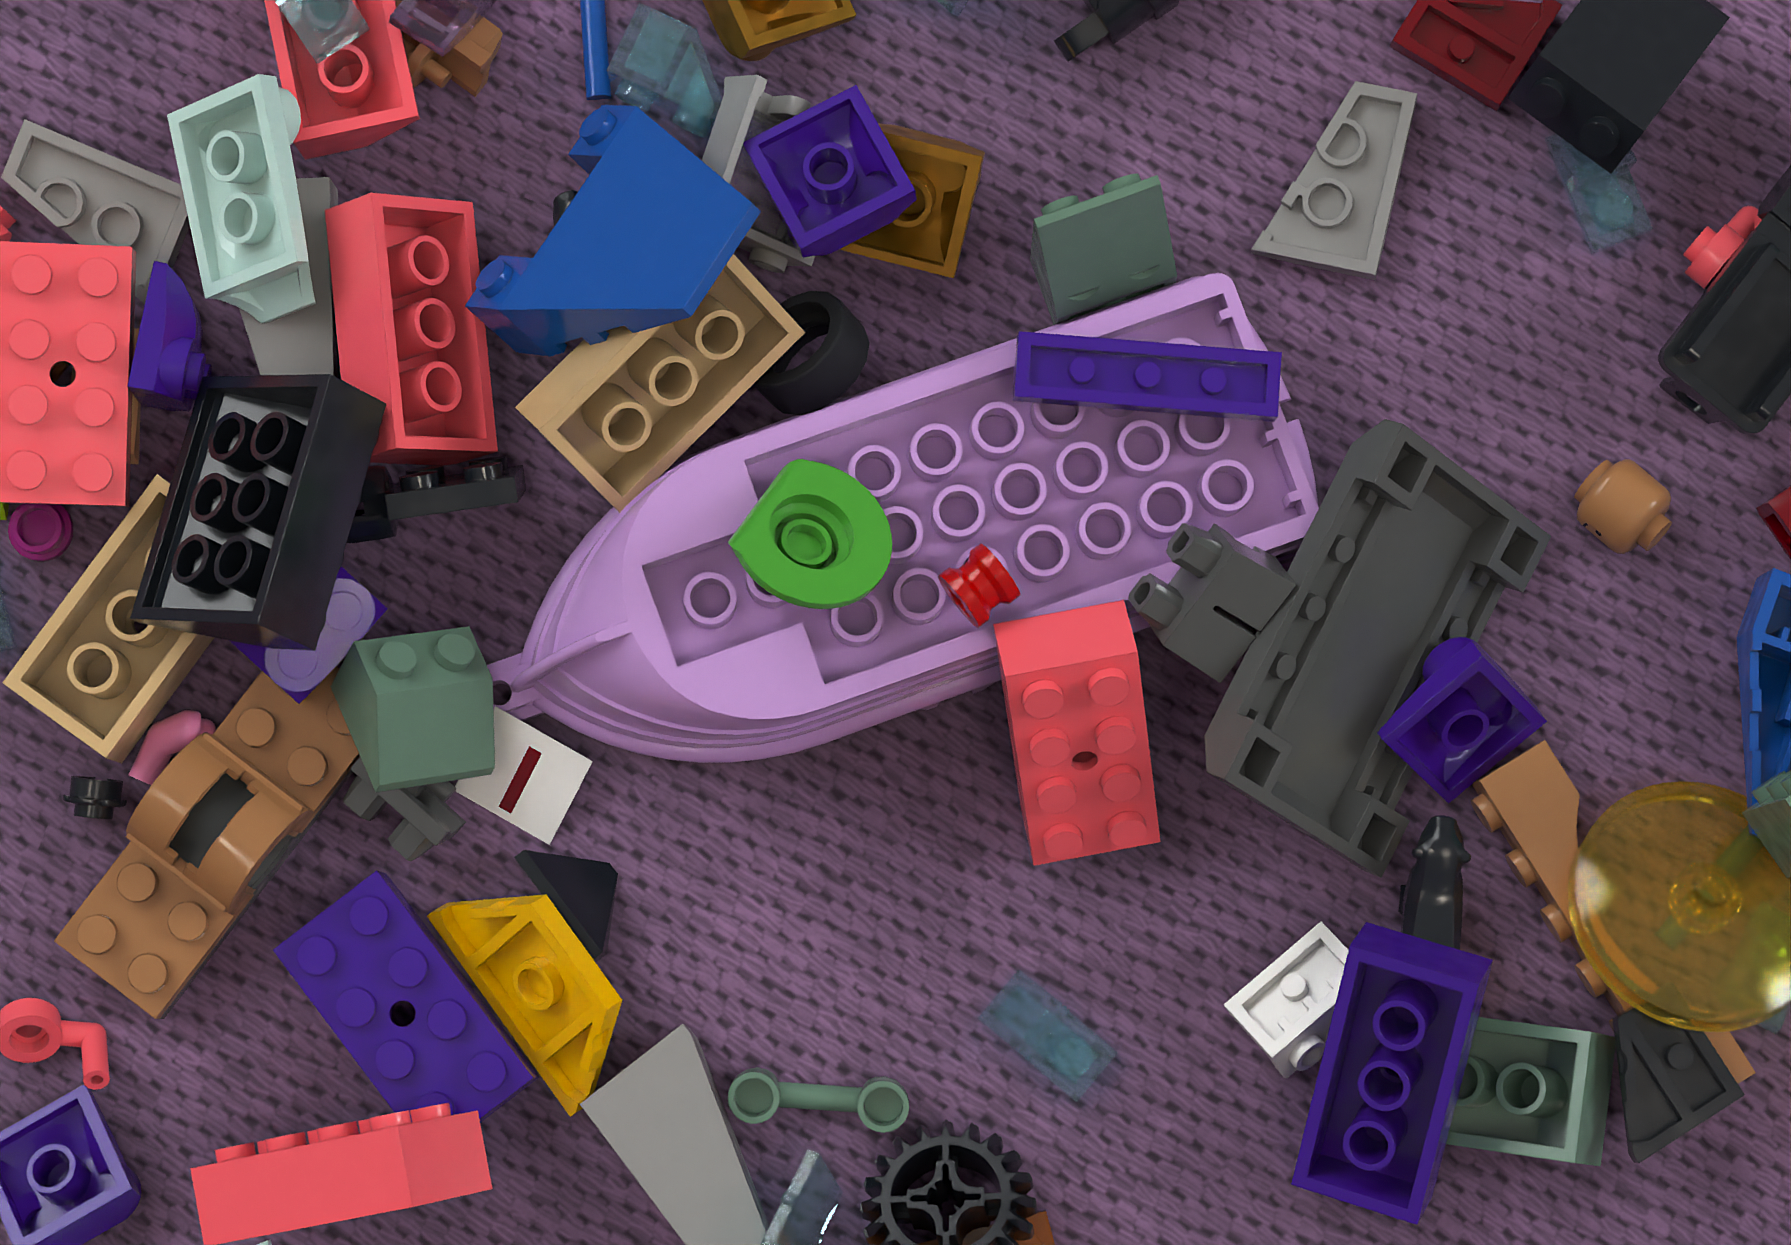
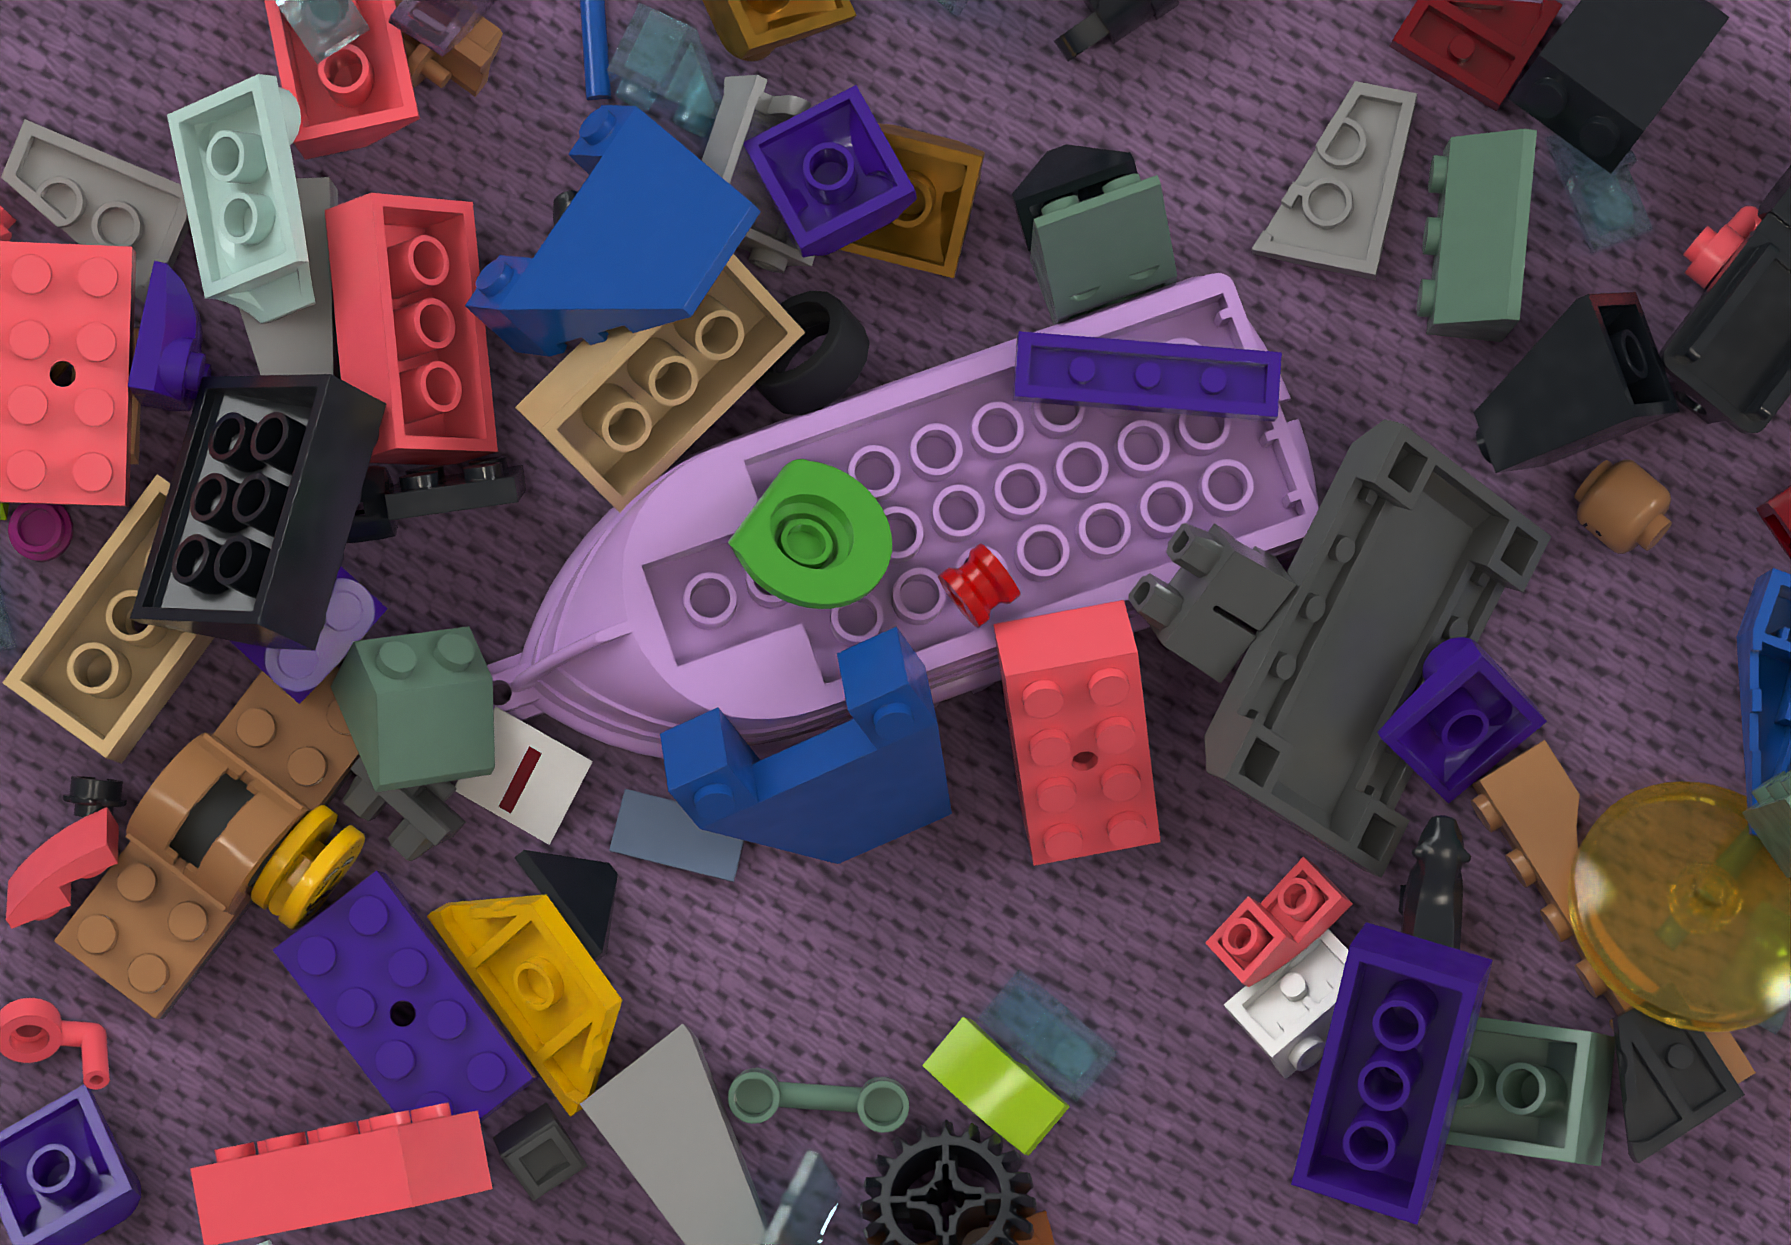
bright pink arm [128,710,216,785] -> none
none -> coral slope [6,807,119,929]
none -> yellow head [251,805,365,930]
none -> dark grey slope [493,1102,587,1201]
none -> sand blue tile [609,789,745,882]
none -> blue wedge [660,626,952,864]
none -> lime slope [922,1017,1070,1156]
none -> black slope [1012,144,1138,252]
none -> coral slope [1205,857,1353,987]
none -> sand green slope [1417,129,1537,342]
none -> black slope [1473,292,1680,473]

